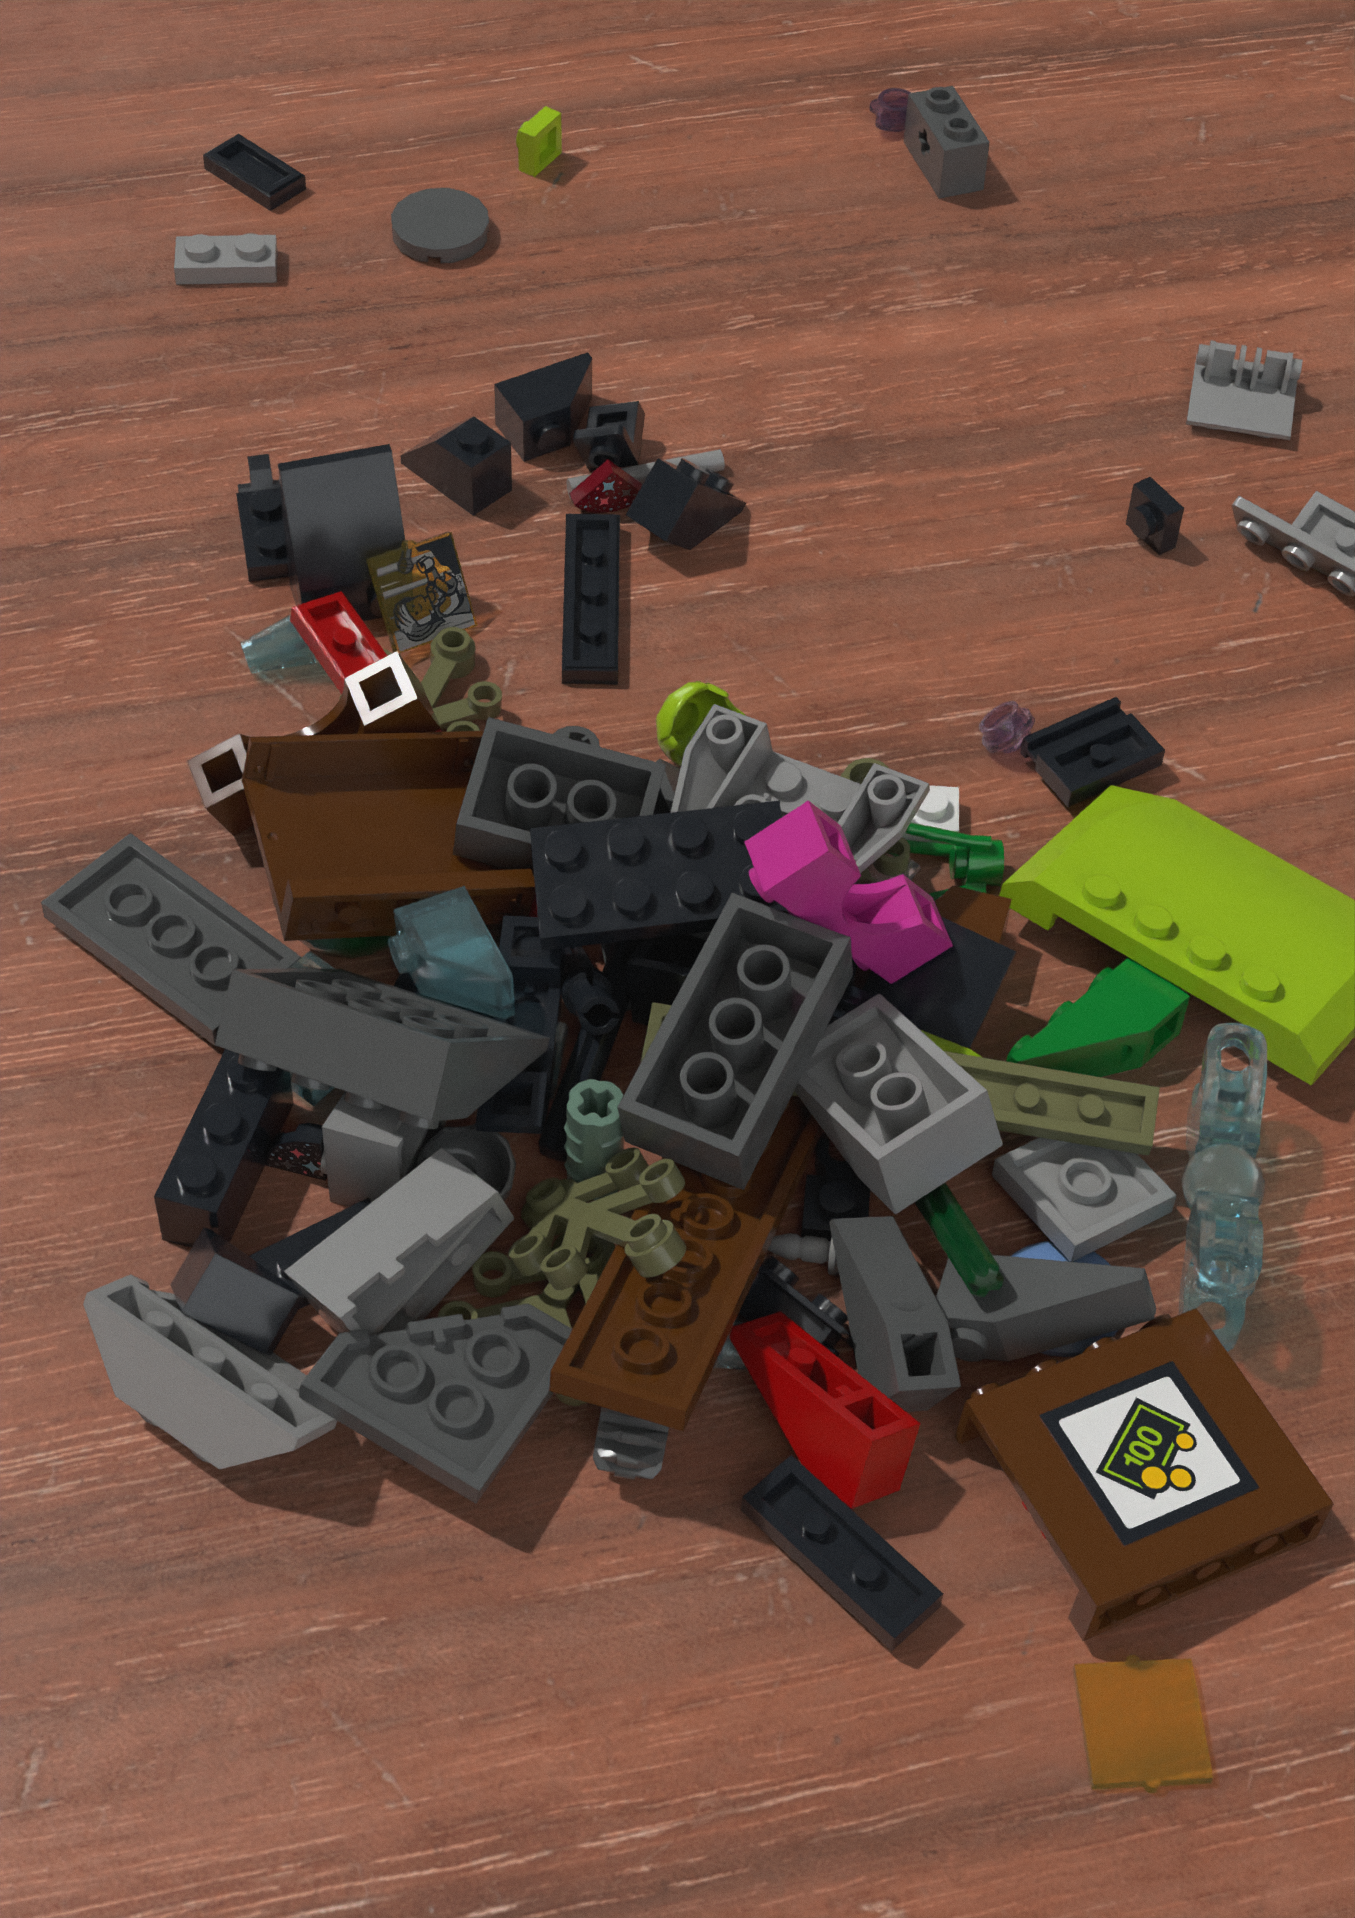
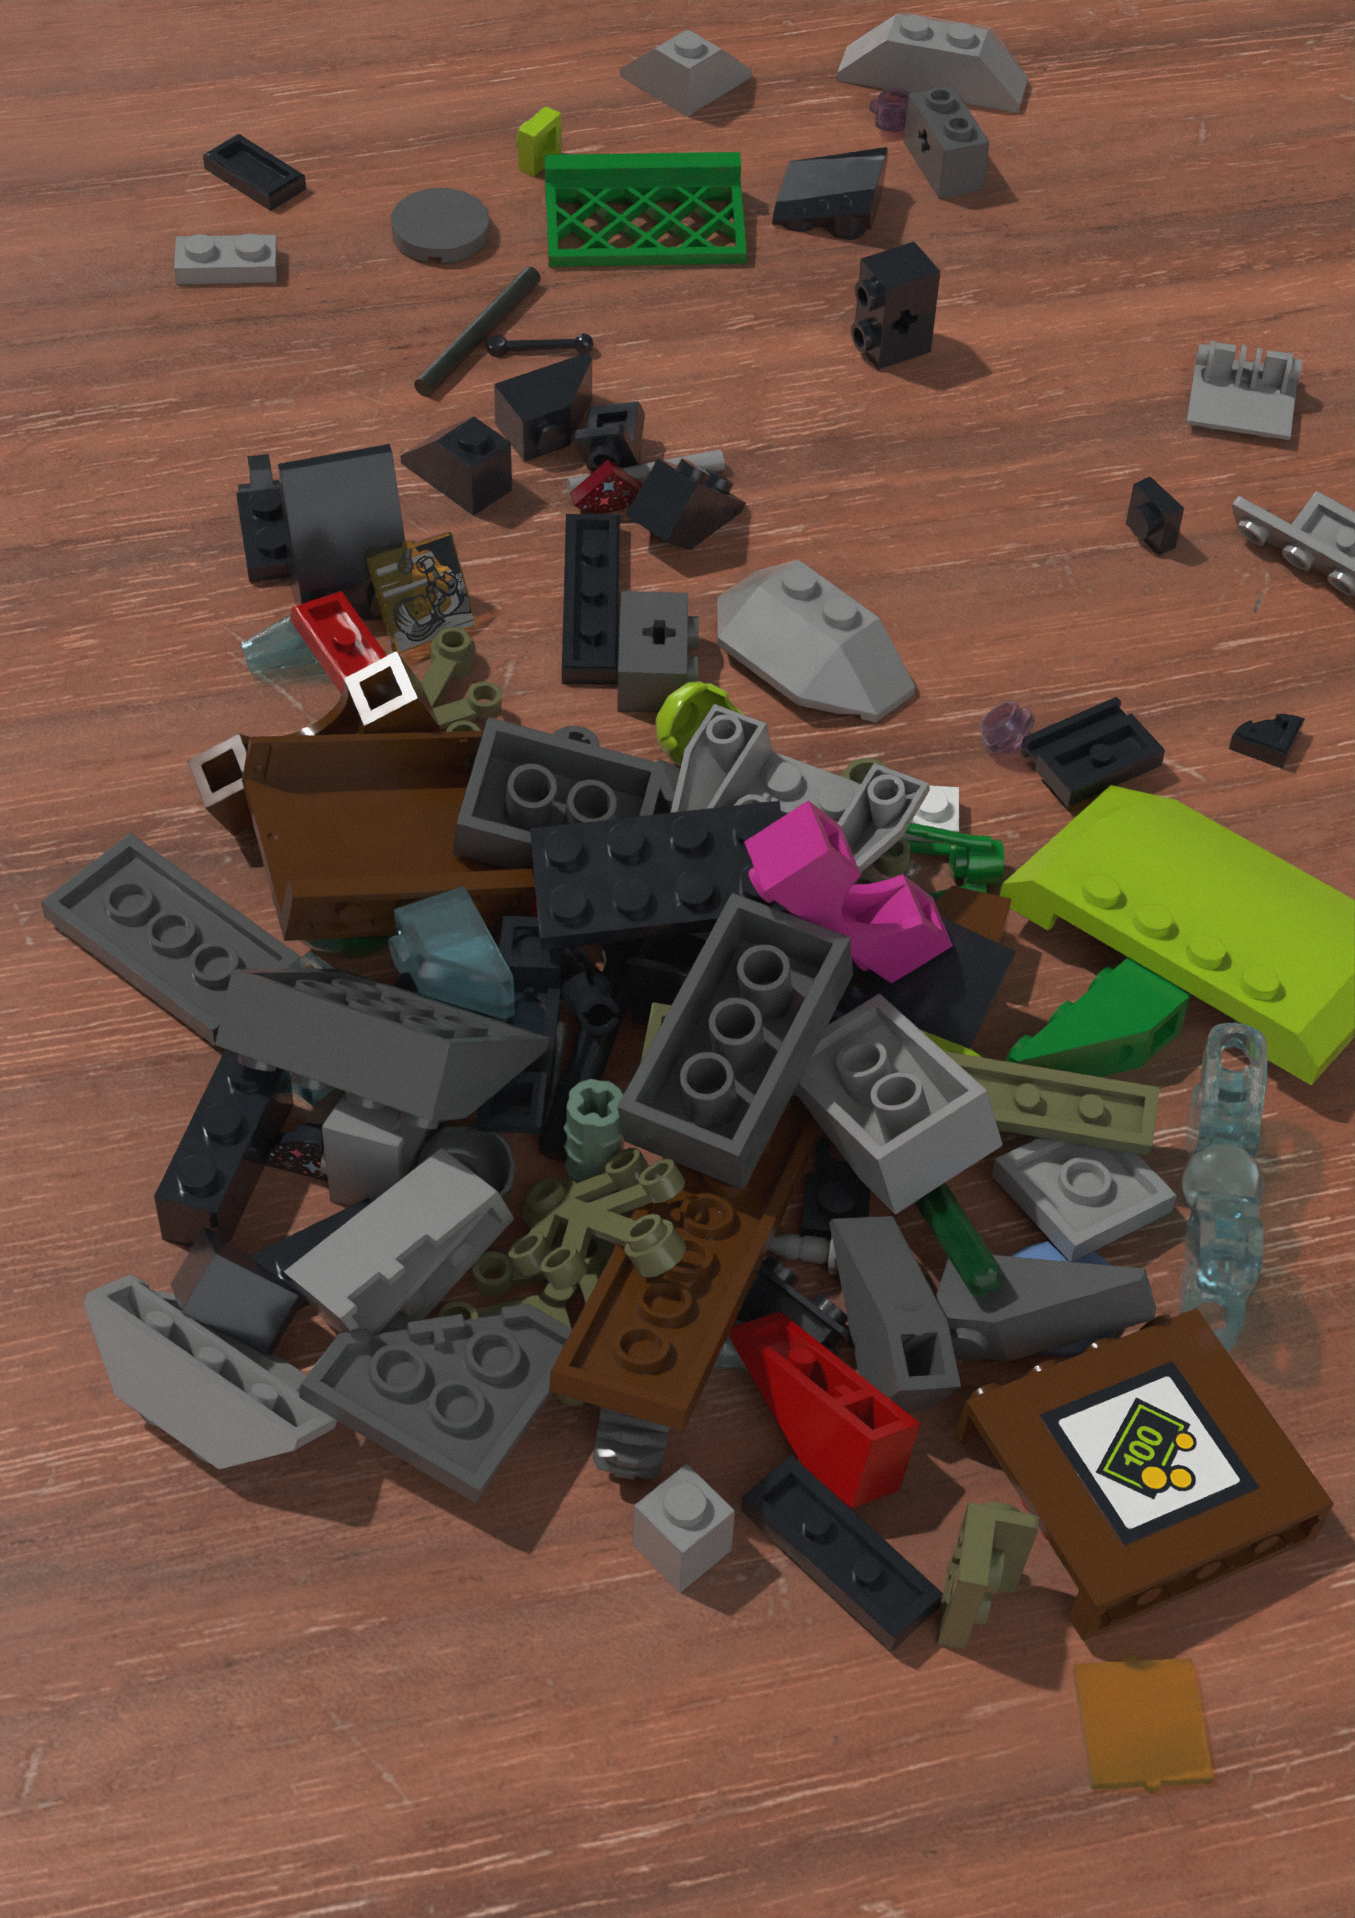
none -> pearl dark grey bar [414,266,541,397]
none -> black hinge [487,333,594,357]
none -> green fence [545,152,747,267]
none -> dark grey brick [617,591,699,713]
none -> light grey slope [620,29,752,117]
none -> light grey brick [633,1464,735,1593]
none -> light grey wedge [717,559,916,723]
none -> black slope [772,147,888,240]
none -> light grey wedge [836,12,1028,113]
none -> black brick [851,242,941,370]
none -> olive bracket [937,1502,1039,1650]
none -> black tile [1229,714,1305,769]

